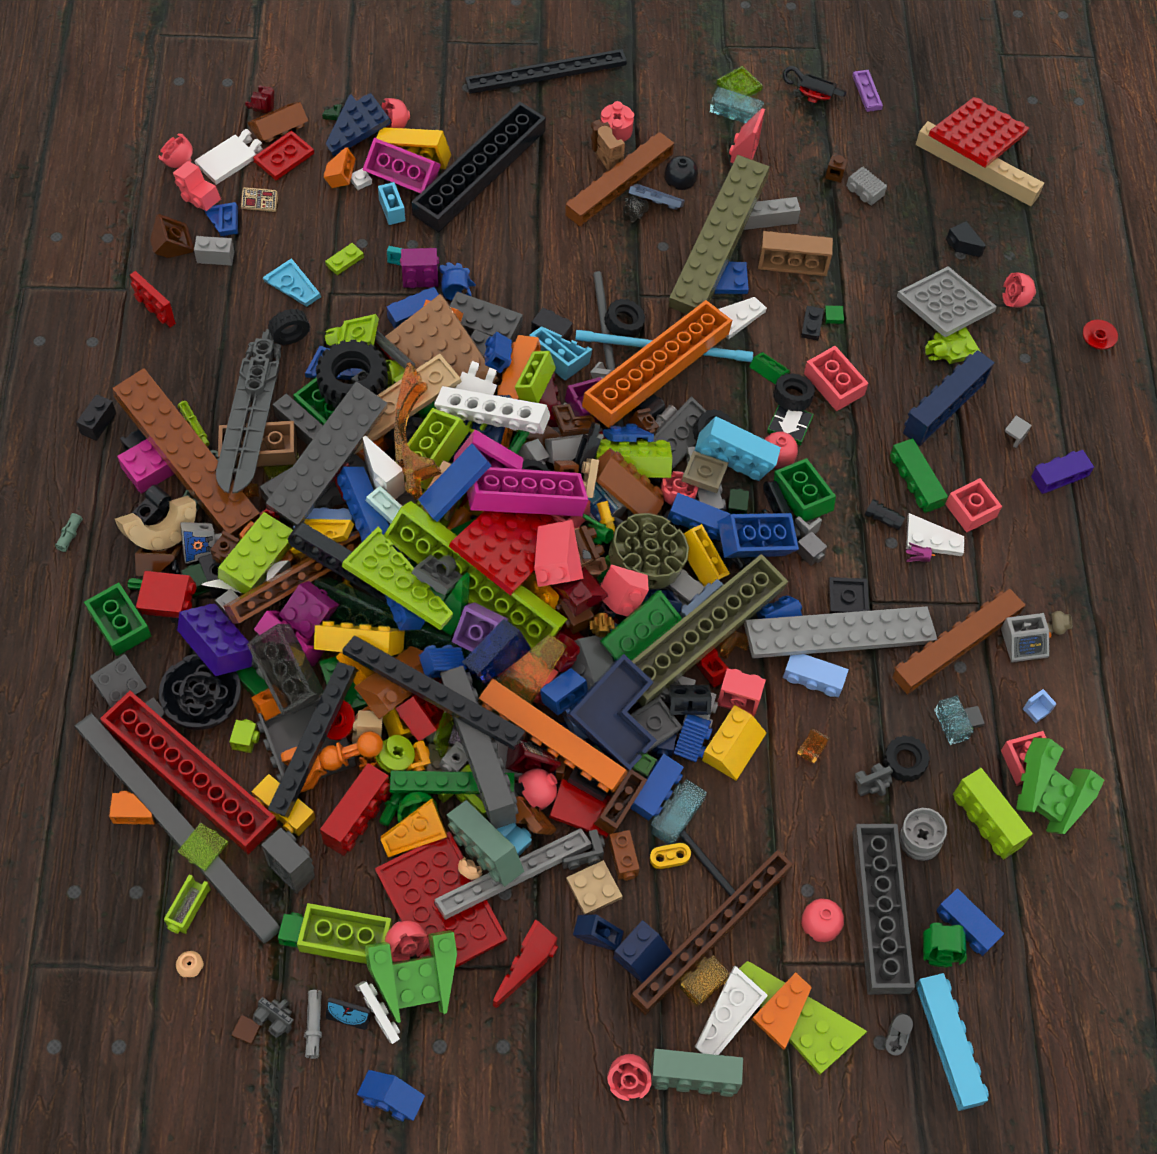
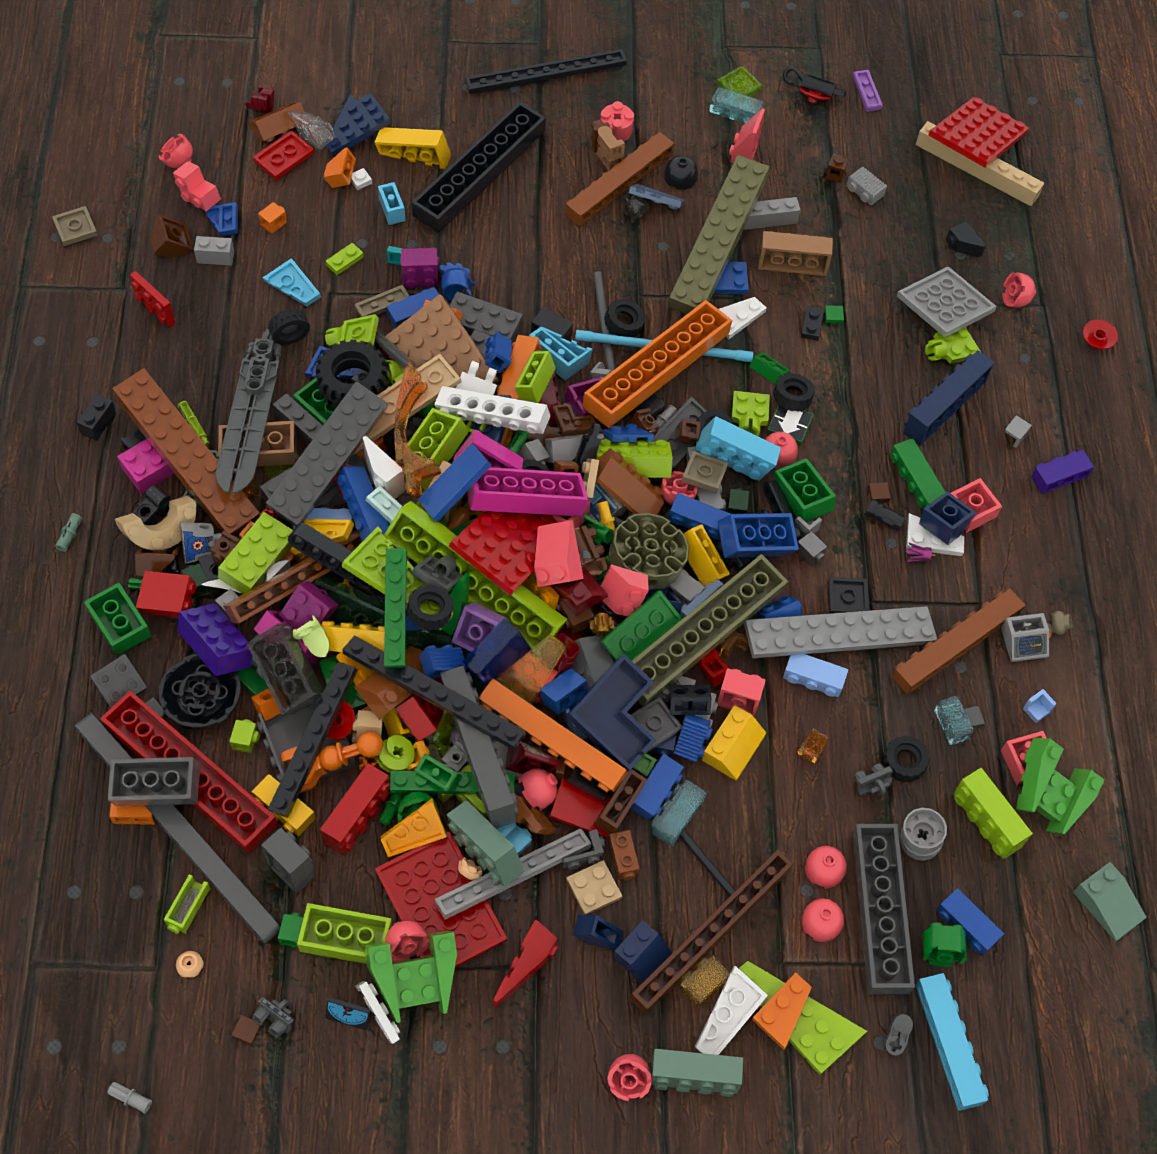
clear neon green piece [177,823,229,871] -> none
white tile [195,129,263,185] -> none
slope [241,187,278,212] -> none
light grey pin [304,990,322,1059] -> none
dark green tile [322,104,342,121] -> none
blue brick [357,1070,425,1121] -> none
dark pink brick [362,138,441,193] -> none
coral cylinder [381,98,410,128] -> none
yellow plate [650,843,691,869] -> none
coral brick [804,346,869,411] -> none
none -> dark tan plate [52,206,98,246]
none -> dark grey brick [107,757,200,806]
none -> light grey axle [107,1082,152,1113]
none -> orange brick [258,202,287,234]
none -> clear slope [288,111,335,150]
none -> yellowish green piece [293,615,329,657]
none -> dark tan plate [354,285,409,317]
none -> green plate [384,548,407,668]
none -> black tyre [407,585,453,631]
none -> green slope [415,753,462,792]
none -> reddish brown brick [675,418,701,444]
none -> lime plate [731,391,770,436]
none -> coral cylinder [804,845,847,889]
none -> reddish brown tile [868,482,890,502]
none -> dark blue slope [919,491,977,545]
none -> sand green slope [1073,862,1147,942]

